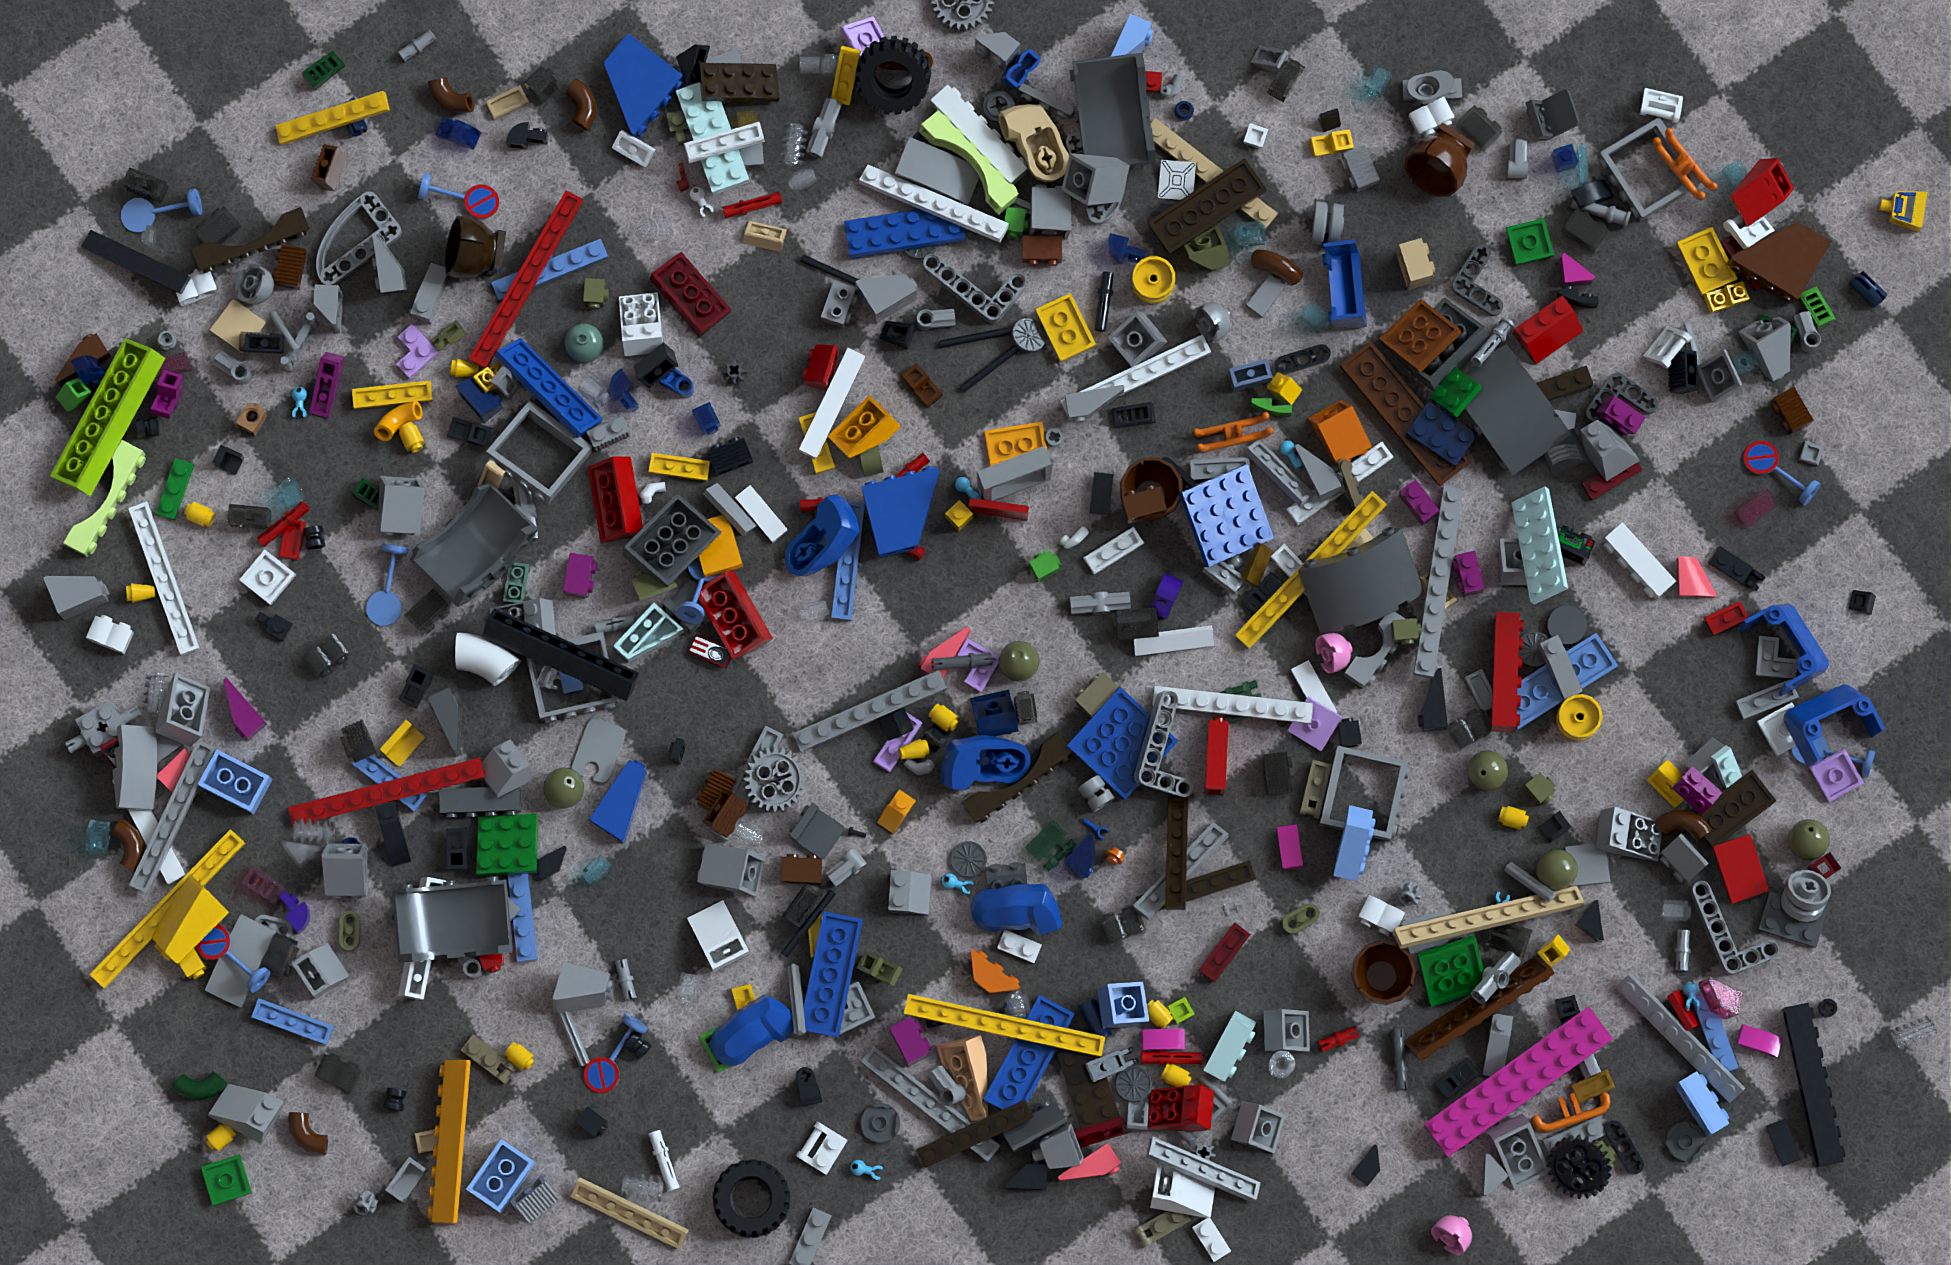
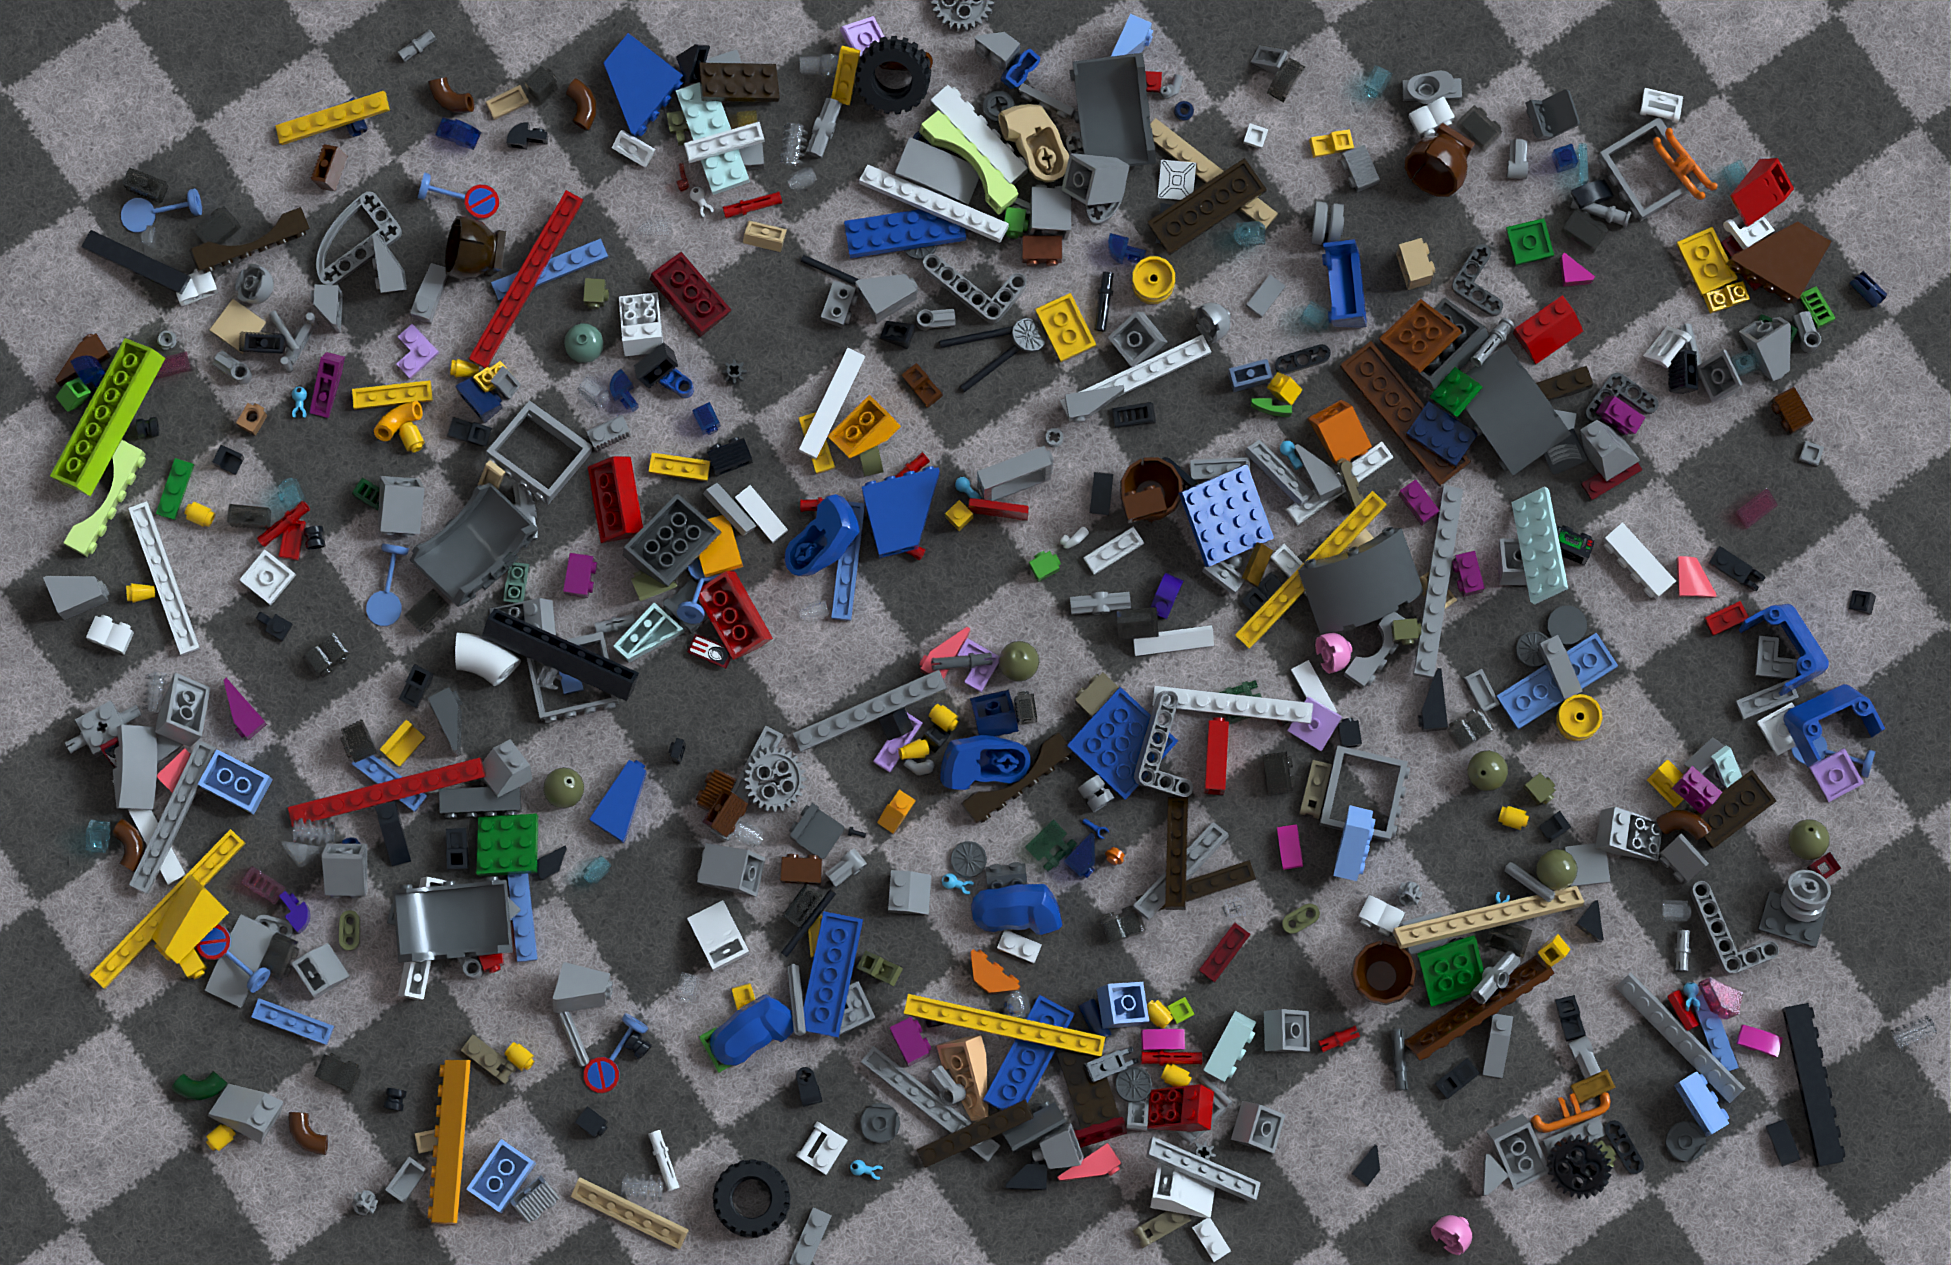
magenta brick [151,370,183,419] -> none
green plate [201,1154,252,1206] -> none
reddish brown brick [272,244,307,290] -> none
dark green slope [302,51,346,90] -> none
olive plate [431,320,467,352] -> none
blue plate [495,338,603,438] -> none
light grey piece [572,718,626,783] -> none
light grey pin [614,959,637,1001] -> none
white arm [640,482,666,504] -> none
red slope [802,344,839,391] -> none
light orange tile [984,421,1047,466] -> none
olive slope [1184,226,1231,270] -> none
orange piece [1193,412,1273,452] -> none
reddish brown cylinder [1251,249,1303,286] -> none
clear piece [1268,1051,1295,1079] -> none
black slope [1318,108,1341,132] -> none
dark pink brick [1424,1006,1613,1157] -> none
red brick [1491,612,1523,733] -> none
black slope [1557,286,1599,308] -> none
red tile [1712,834,1769,904] -> none
piece [1743,441,1821,506] -> none
black bush [1818,998,1838,1017] -> none
yellow torso [1879,191,1928,232] -> none

